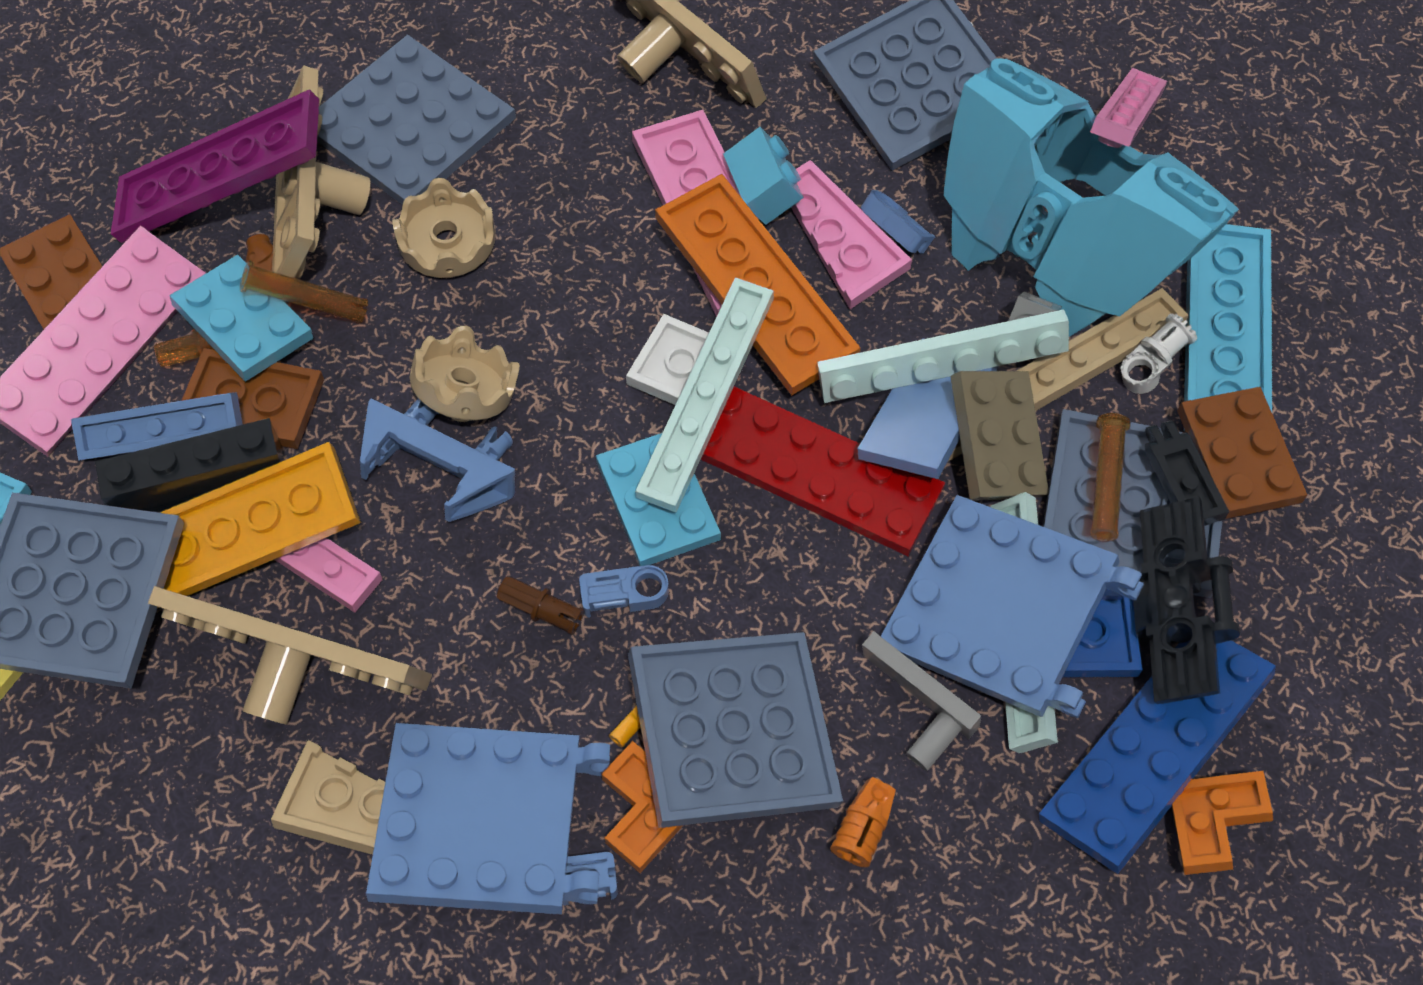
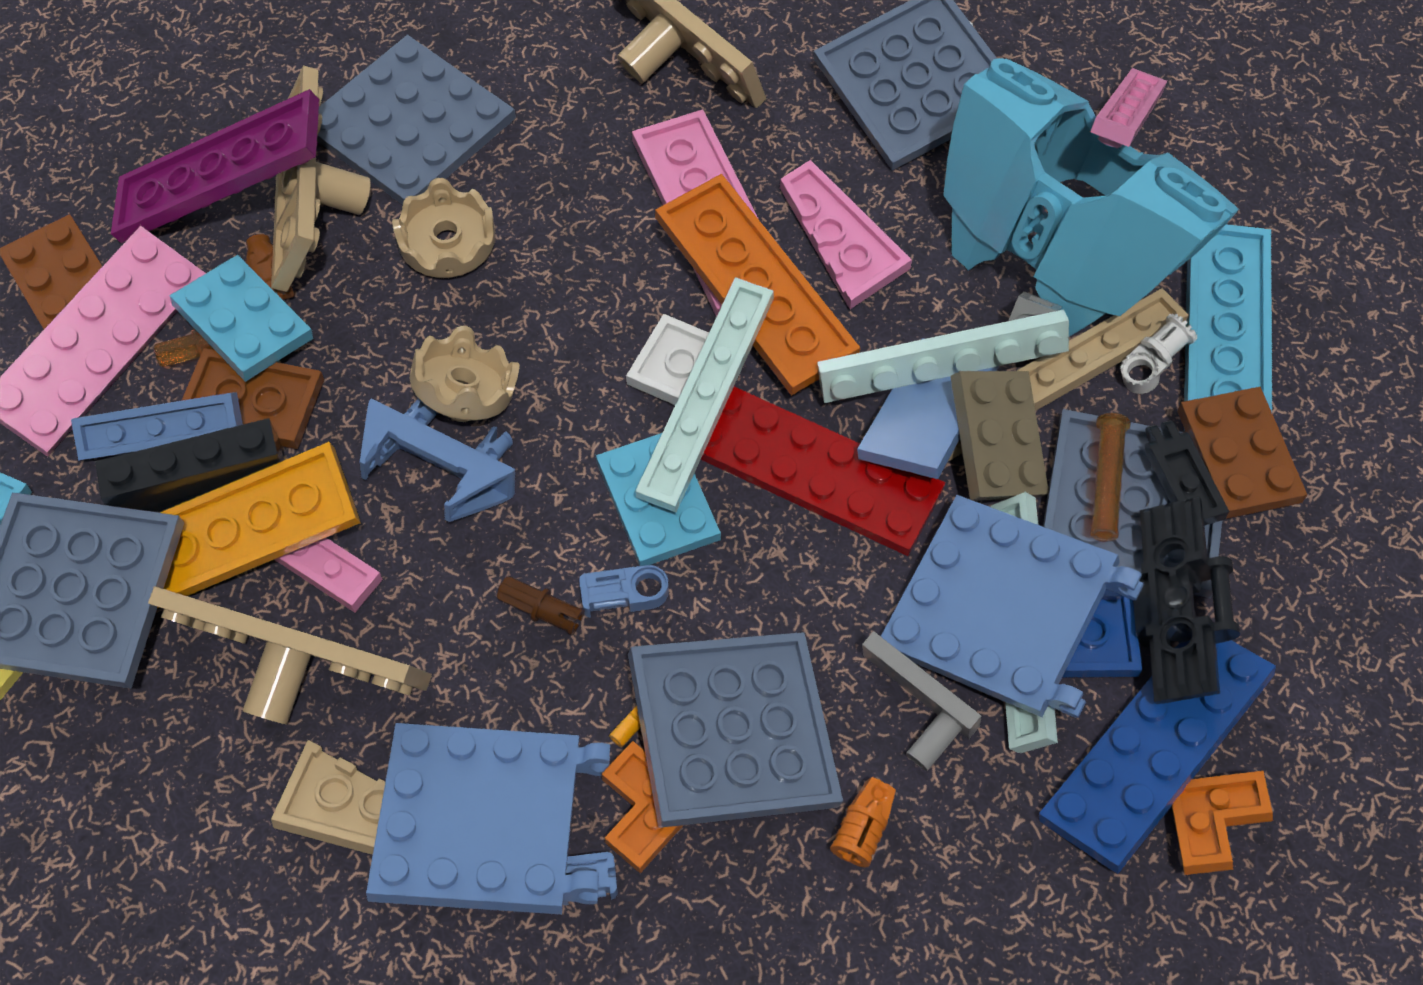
clear orange pin [239,260,368,324] -> none
medium azure brick [723,127,803,225] -> none
medium blue piece [861,190,935,253] -> none

